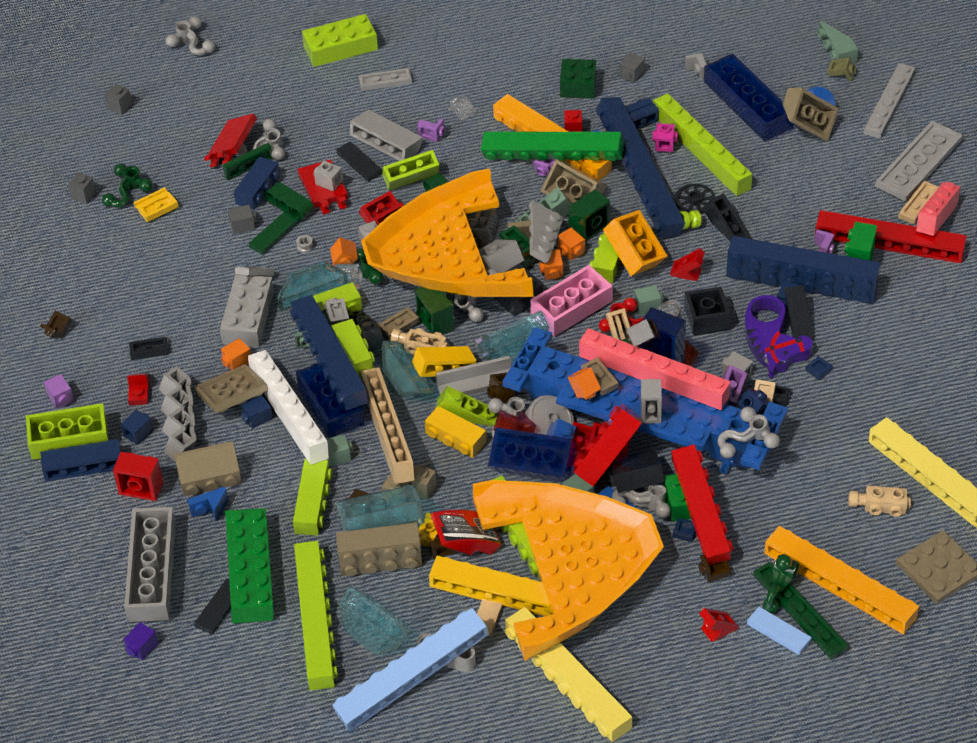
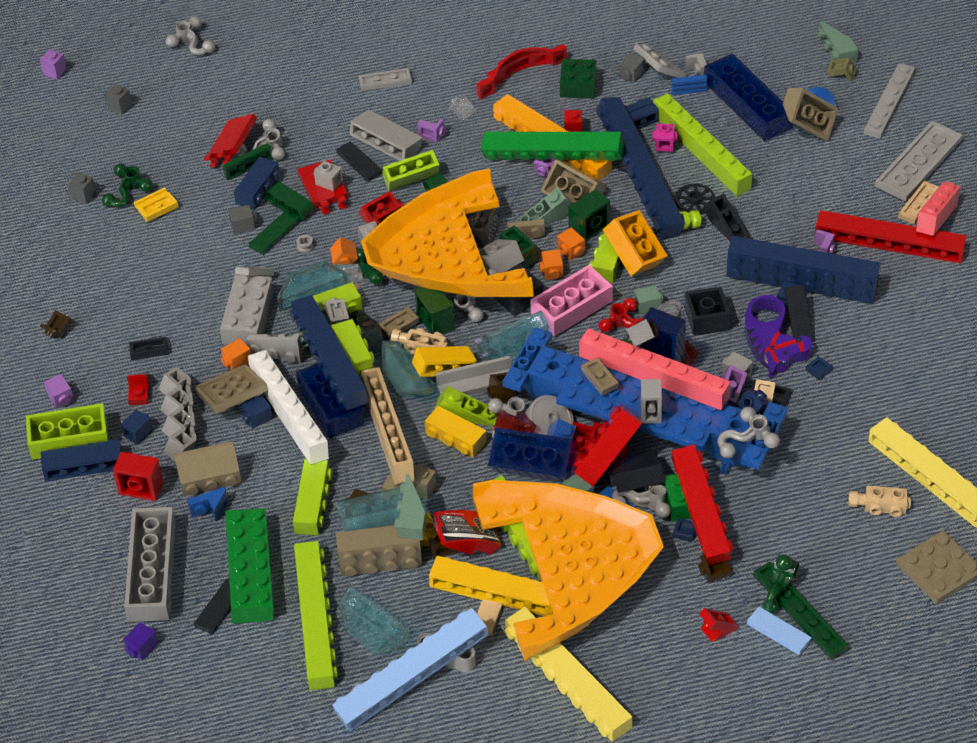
lime brick [302,14,378,67] -> none
sand green brick [326,434,353,466] -> none
light grey wing [529,200,564,263] -> none
orange brick [567,368,601,400] -> none
tan tile [606,308,630,340] -> none
red slope [670,248,705,281] -> none
light orange brick [764,526,919,635] -> none
green brick [844,222,877,261] -> none
none -> medium lavender brick [40,49,67,80]
none -> light grey wing [246,334,303,364]
none -> sand green slope [394,474,425,540]
none -> red piece [476,44,567,100]
none -> light grey wing [634,43,687,78]
none -> blue tile [672,75,707,95]

